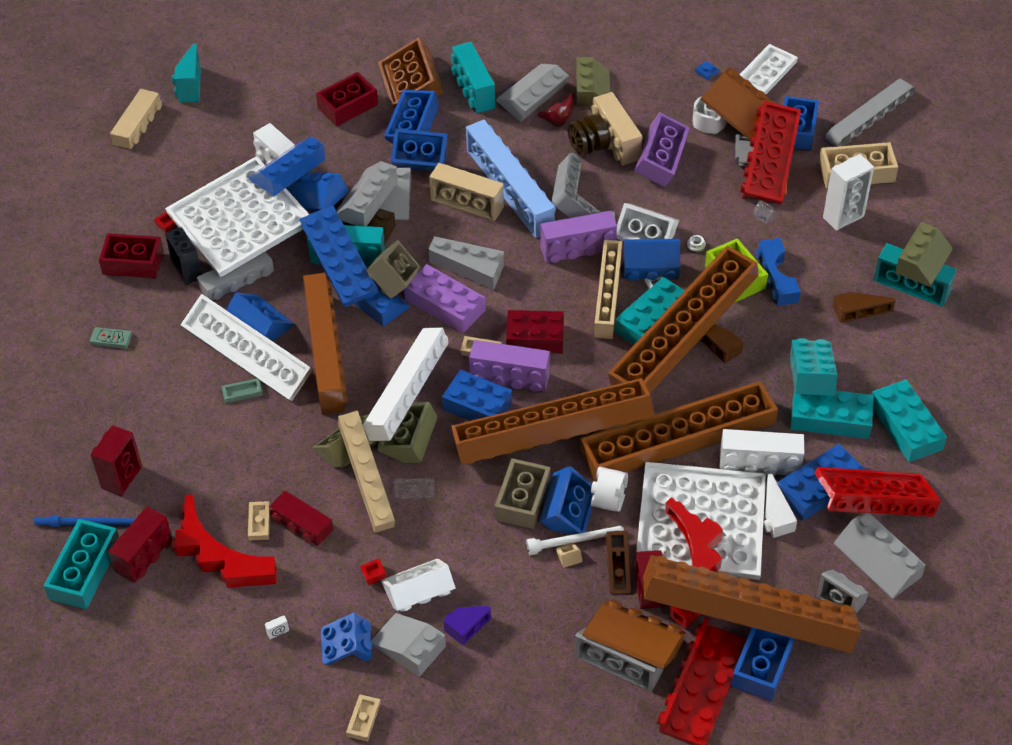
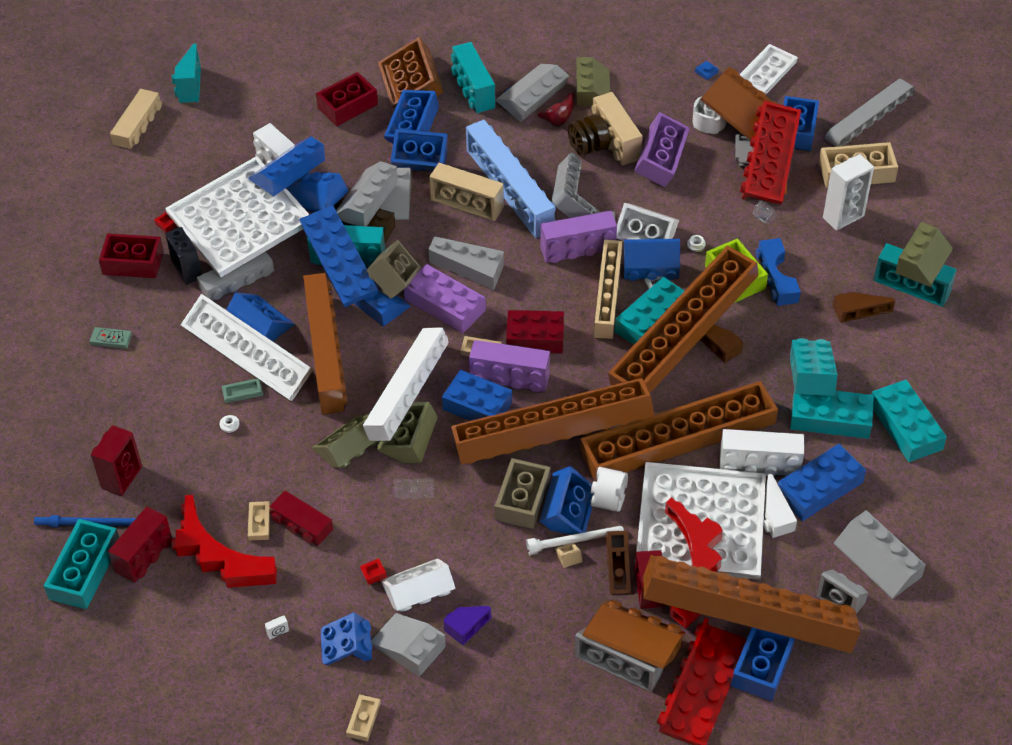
tan brick [338,411,395,533] -> none
red bracket [815,467,941,517] -> none
none -> white plate [220,415,239,433]

